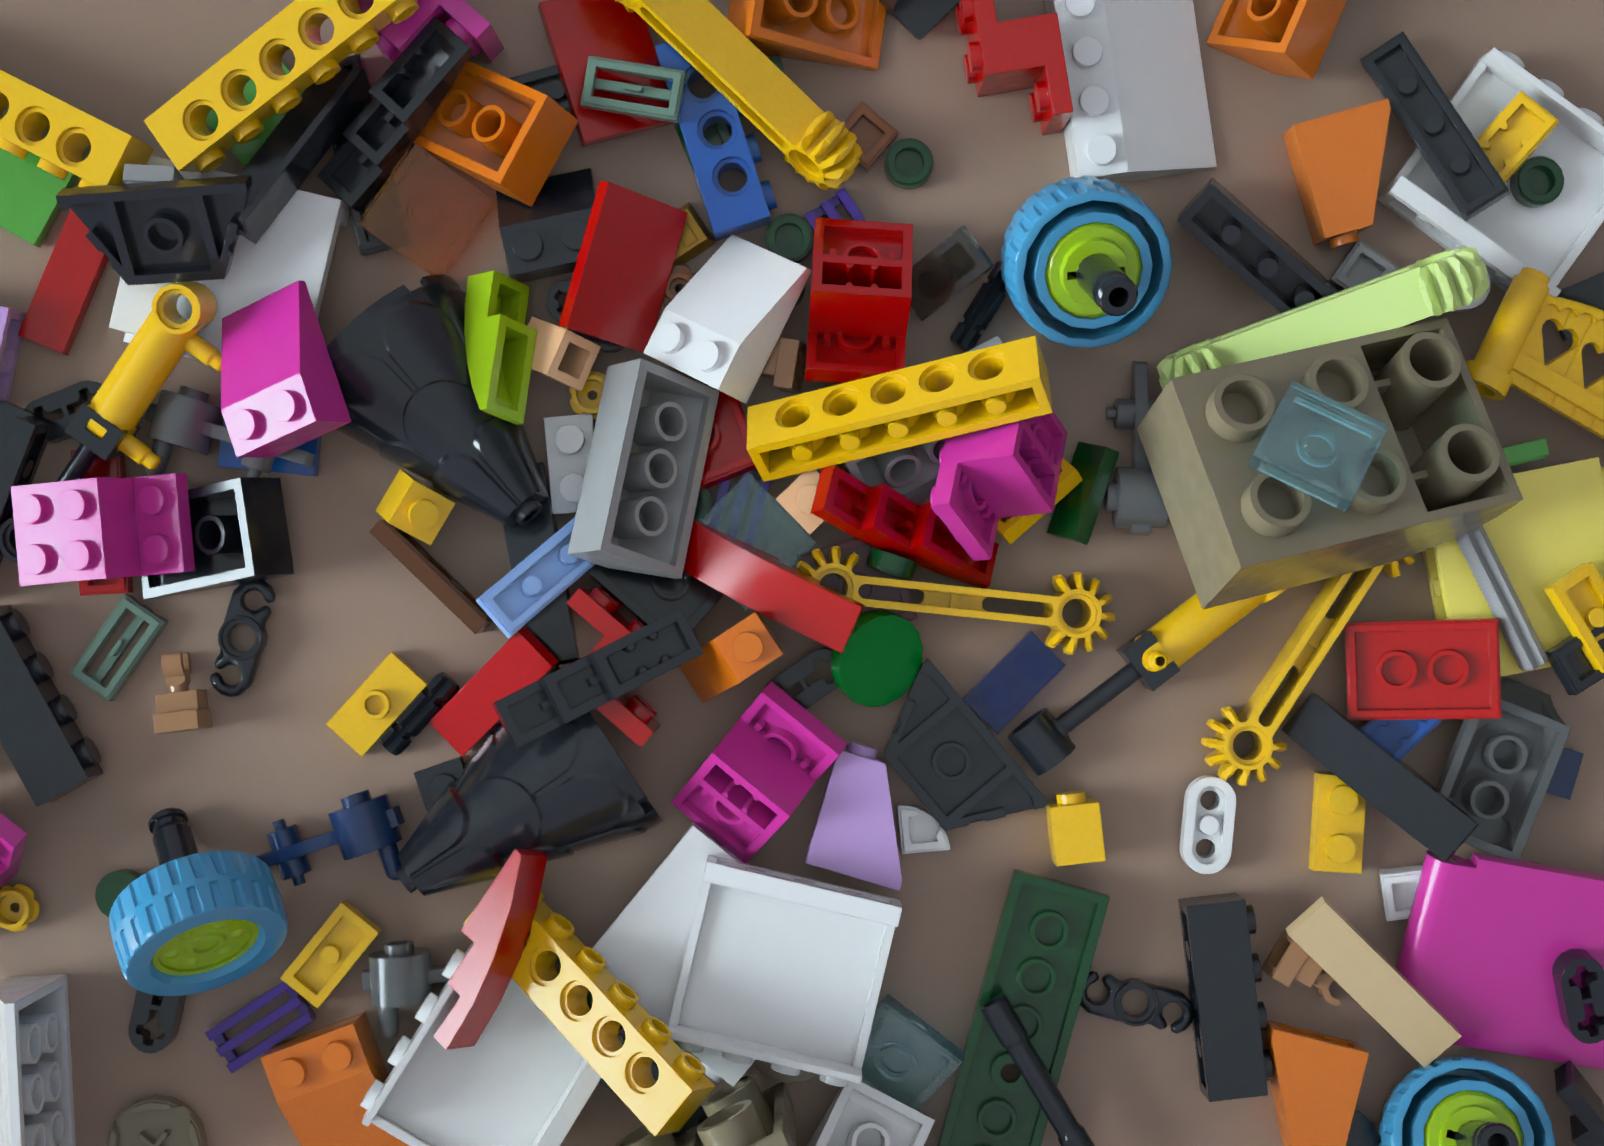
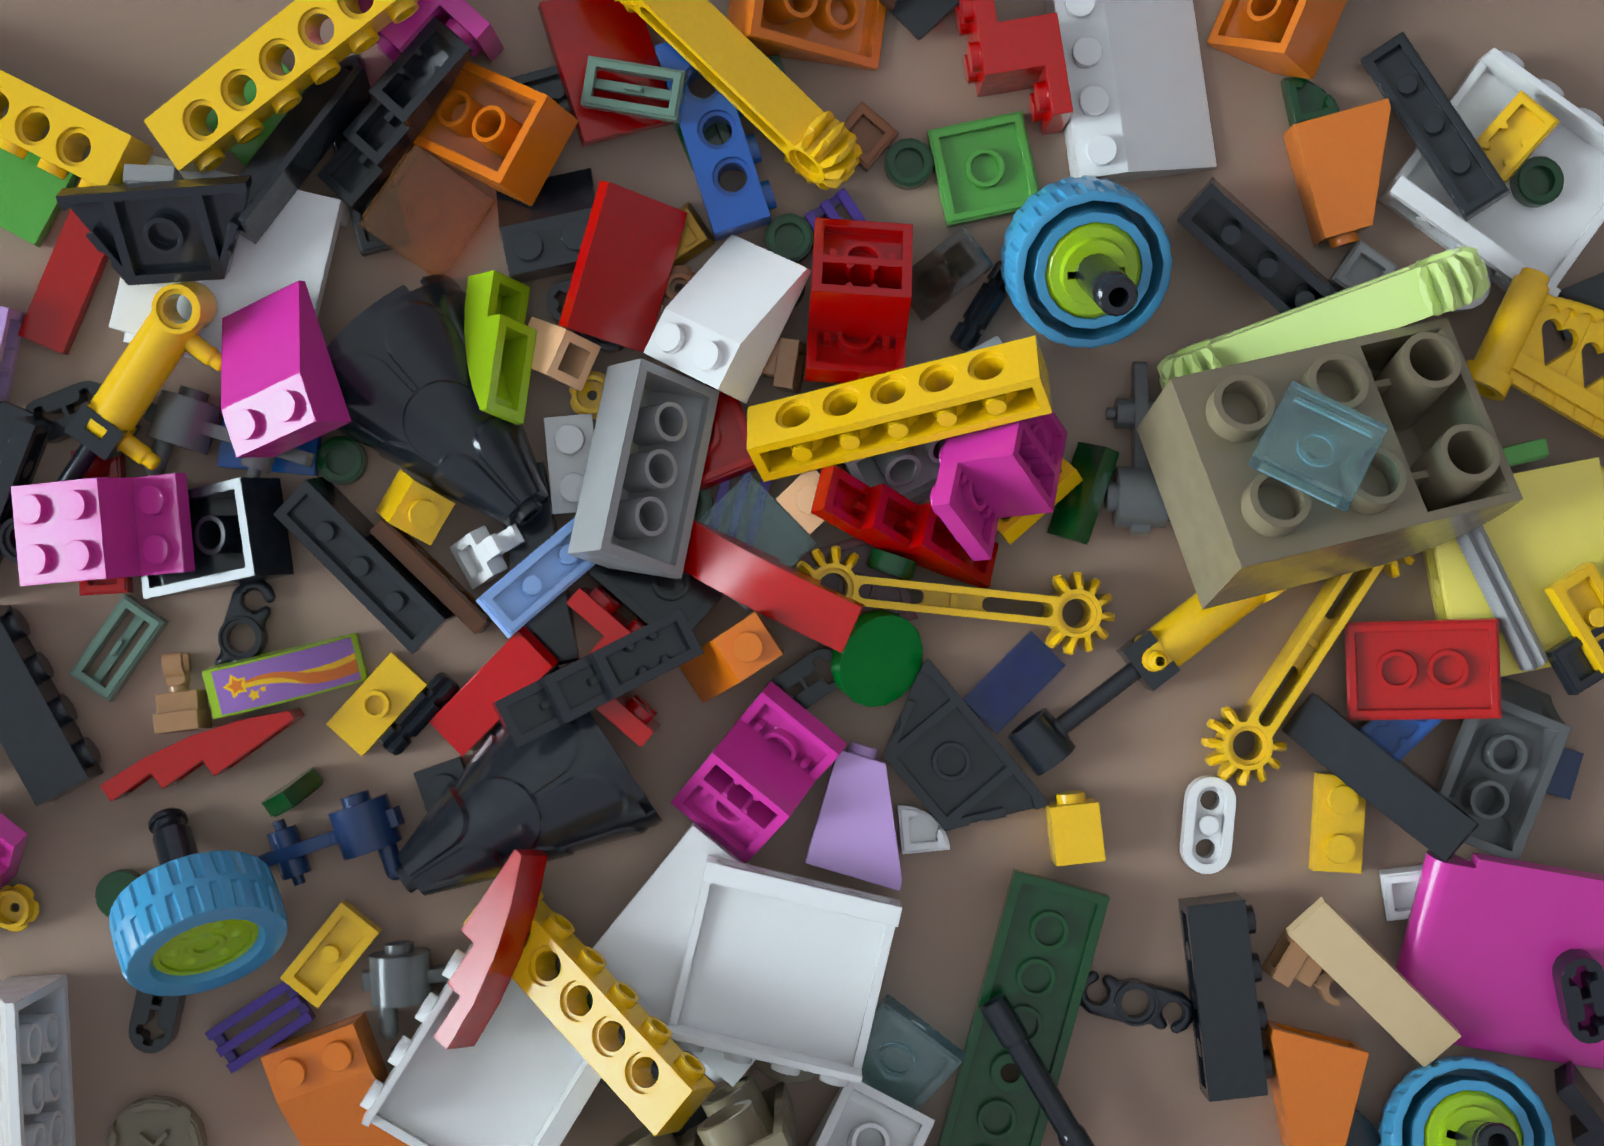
none -> red slope [100,708,305,801]
none -> slope [202,632,369,719]
none -> dark green tile [261,766,324,817]
none -> black panel [273,477,456,654]
none -> dark green tile [316,436,368,485]
none -> white plate [449,524,524,590]
none -> bright green tile [927,110,1039,228]
none -> dark green tile [1280,77,1340,127]

